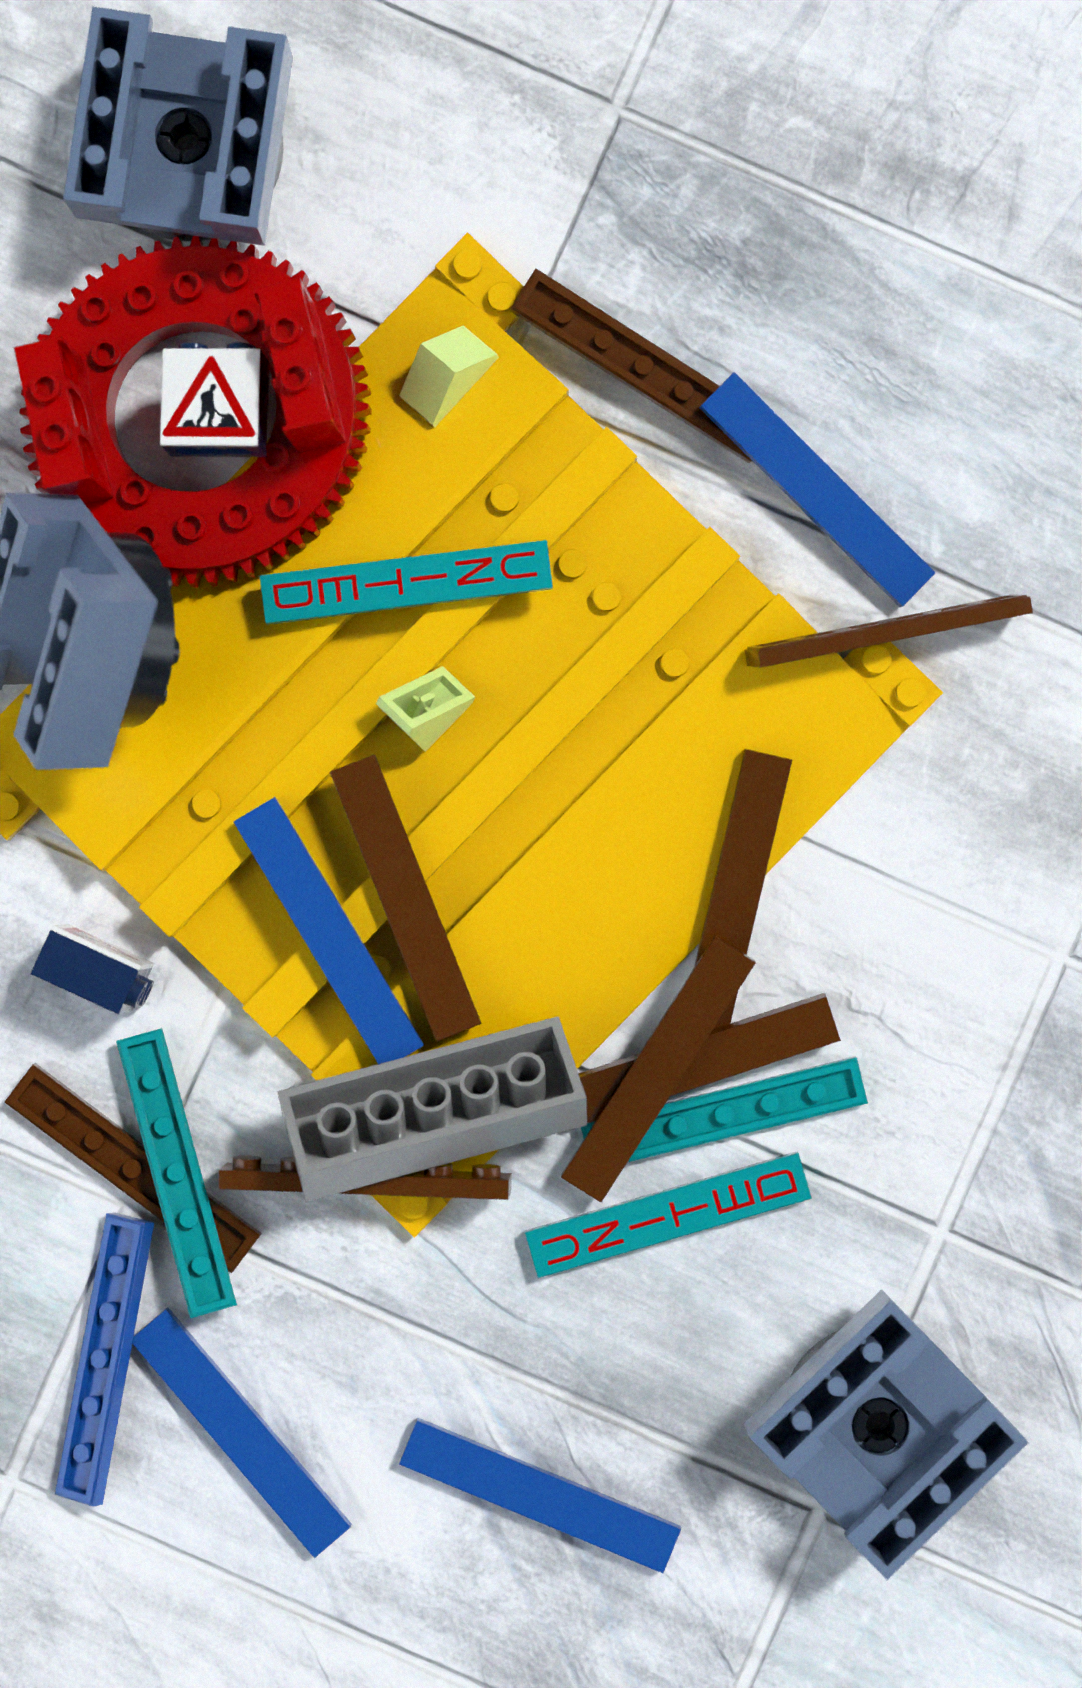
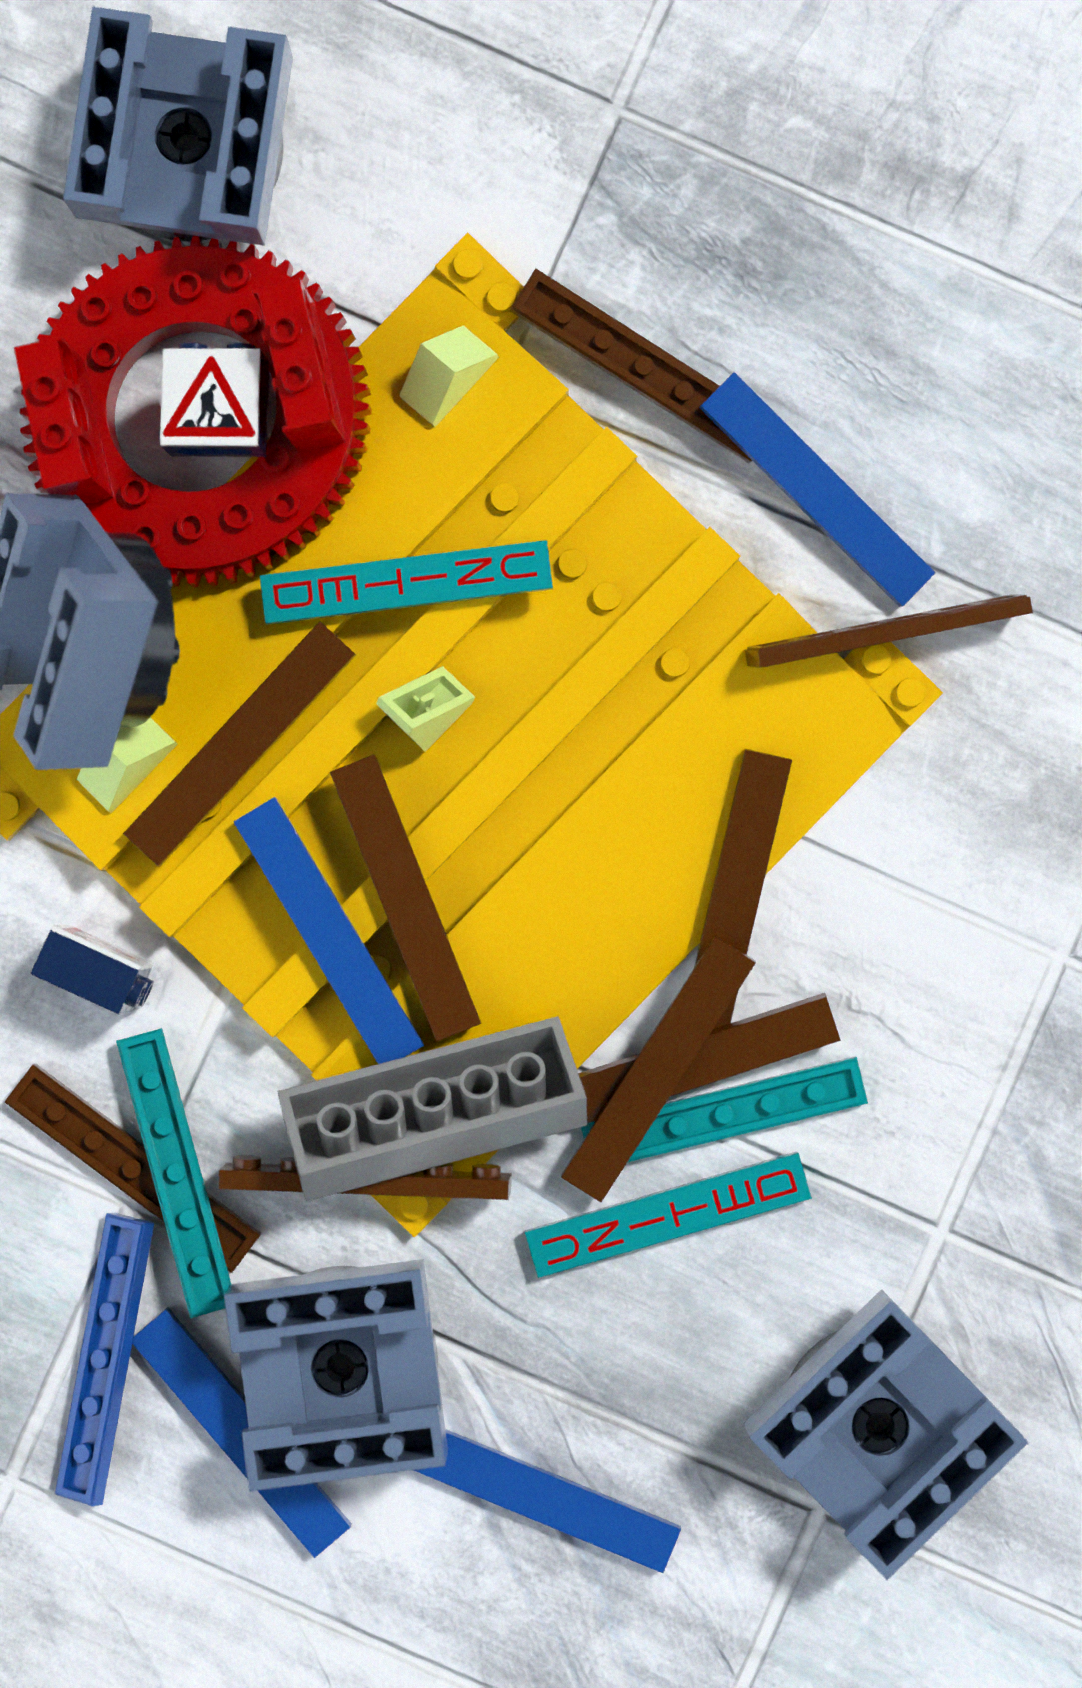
none -> yellowish green slope [77,717,178,813]
none -> reddish brown tile [123,621,356,867]
none -> sand blue piece [224,1259,448,1491]

